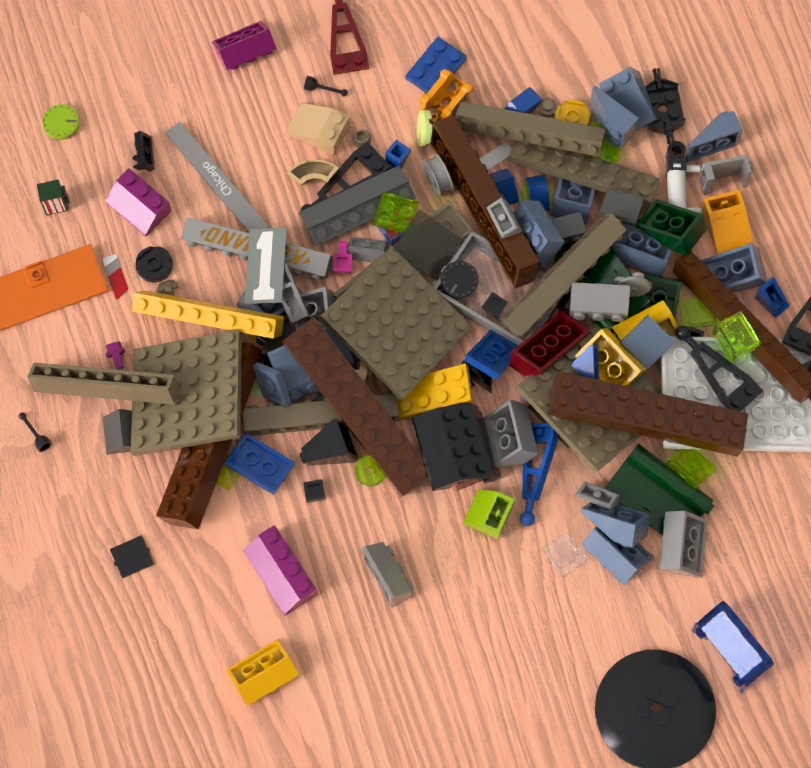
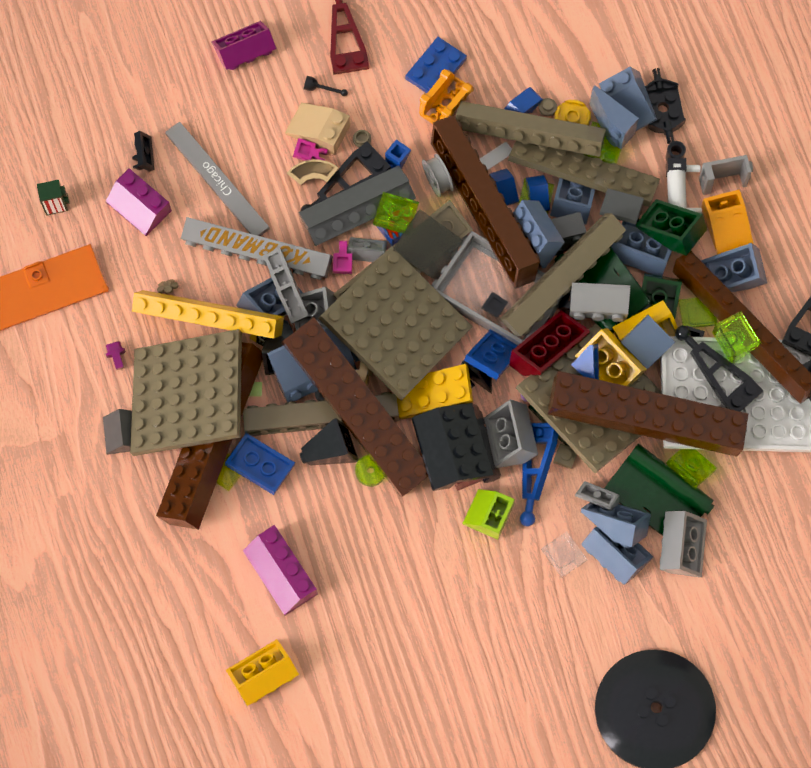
black hinge [18,412,52,452] -> none
dark tan brick [27,363,180,405] -> none
lime tile [42,104,79,140] -> none
sticker [102,254,128,299] -> none
black piece [110,536,154,579] -> none
black tile [135,246,173,283] -> none
light grey sticker [245,227,287,304] -> none
sand blue tile [252,362,292,407] -> none
black plate [303,479,326,503] -> none
light grey slope [362,542,414,608] -> none
yellowish green tile [416,109,433,147] -> none
black tile [441,261,479,299] -> none
light grey slope [486,198,522,239] -> none
light grey piece [615,272,652,297] -> none
sand blue slope [686,111,743,163] -> none
clear blue windscreen [691,601,774,694] -> none
blue slope [755,277,790,317] -> none
none -> dark pink plate [293,138,327,161]
none -> dark tan plate [553,443,577,469]

